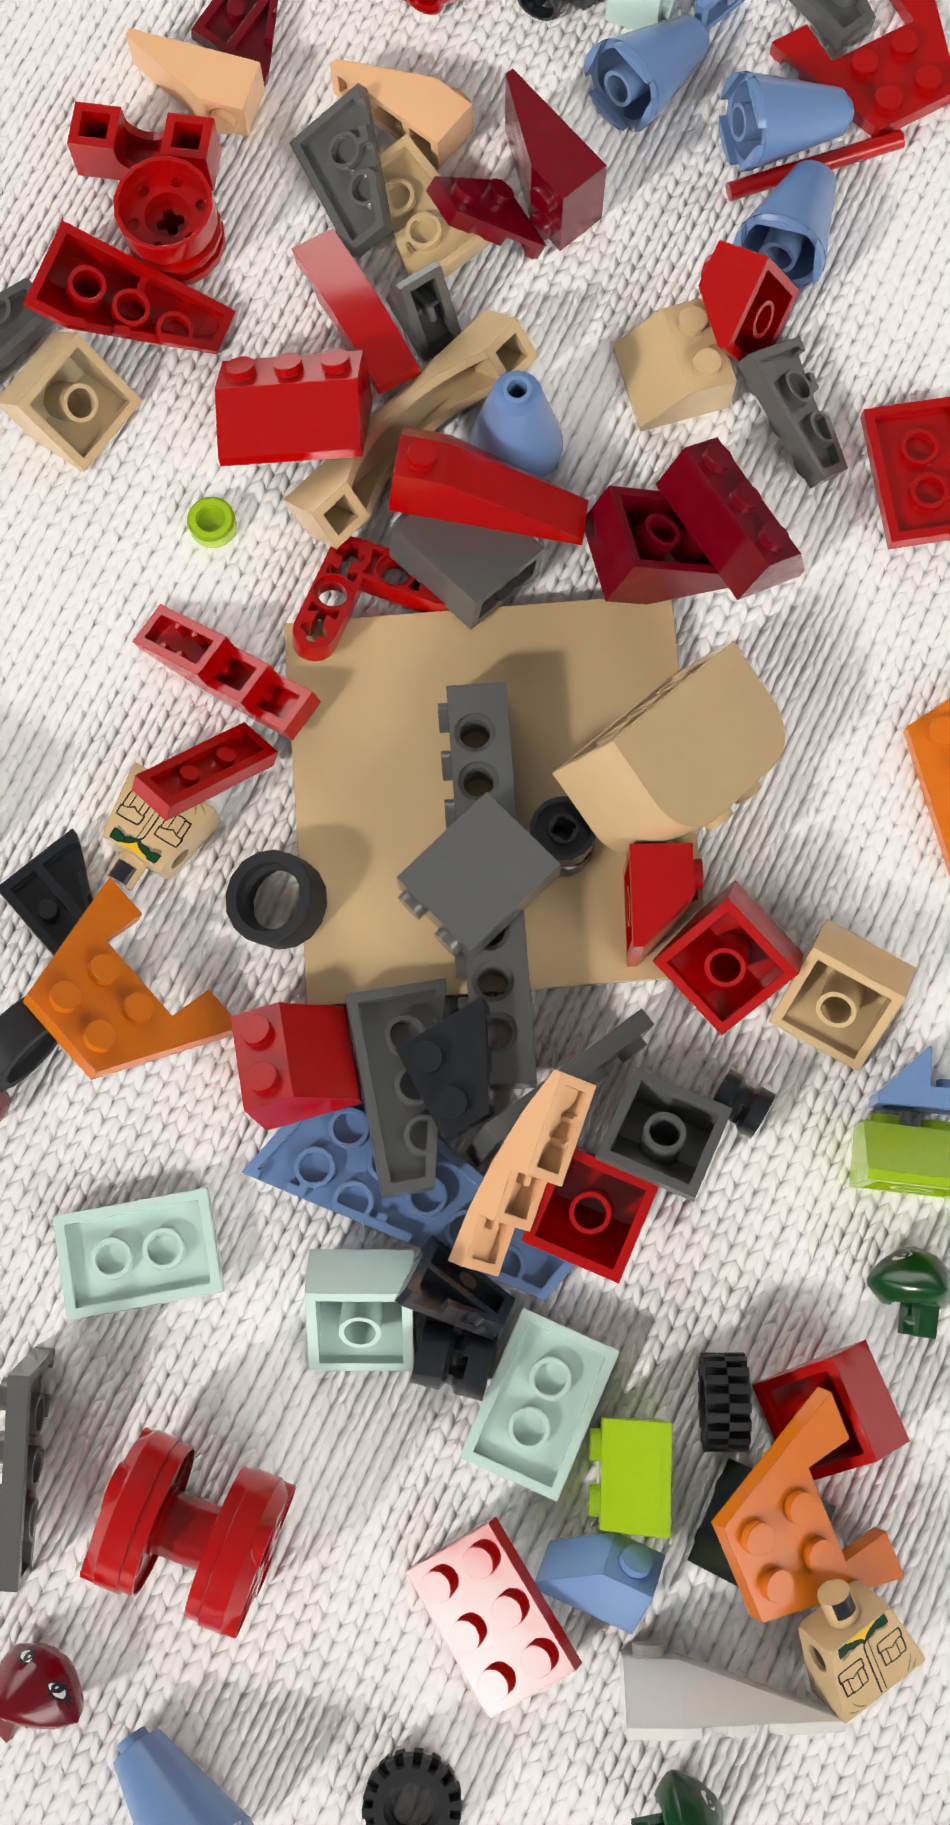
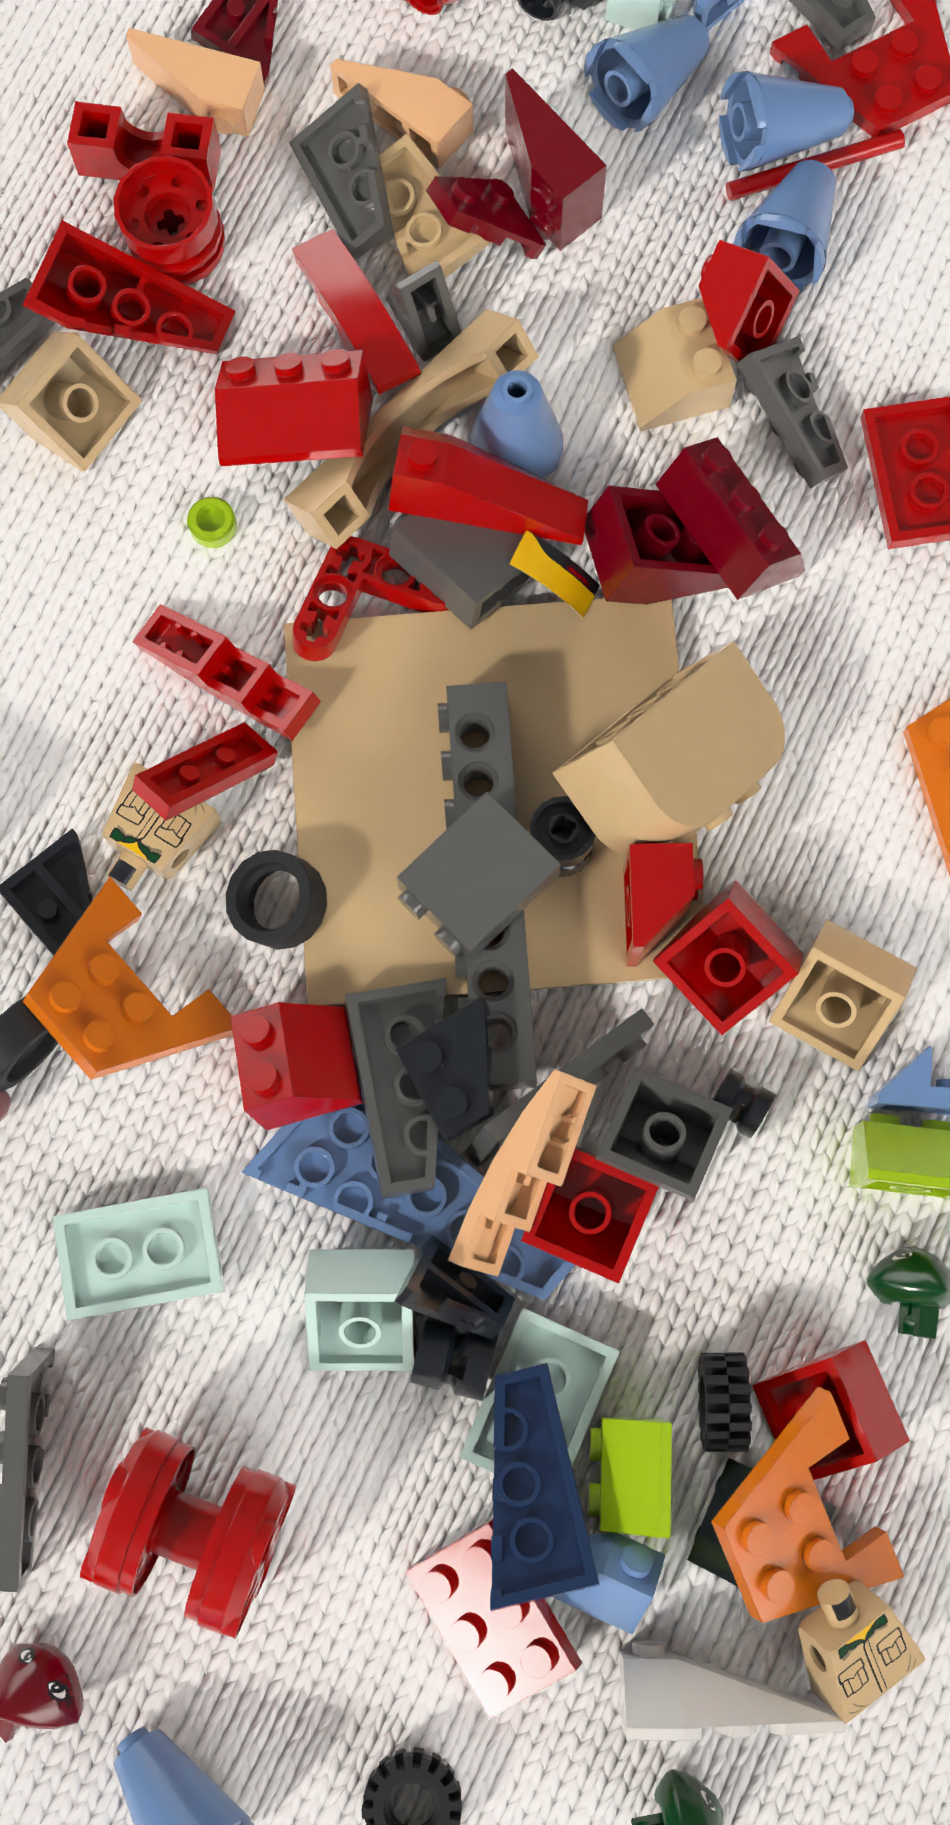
none -> dark blue wing [490,1363,600,1611]
none -> yellow sticker [509,530,600,619]

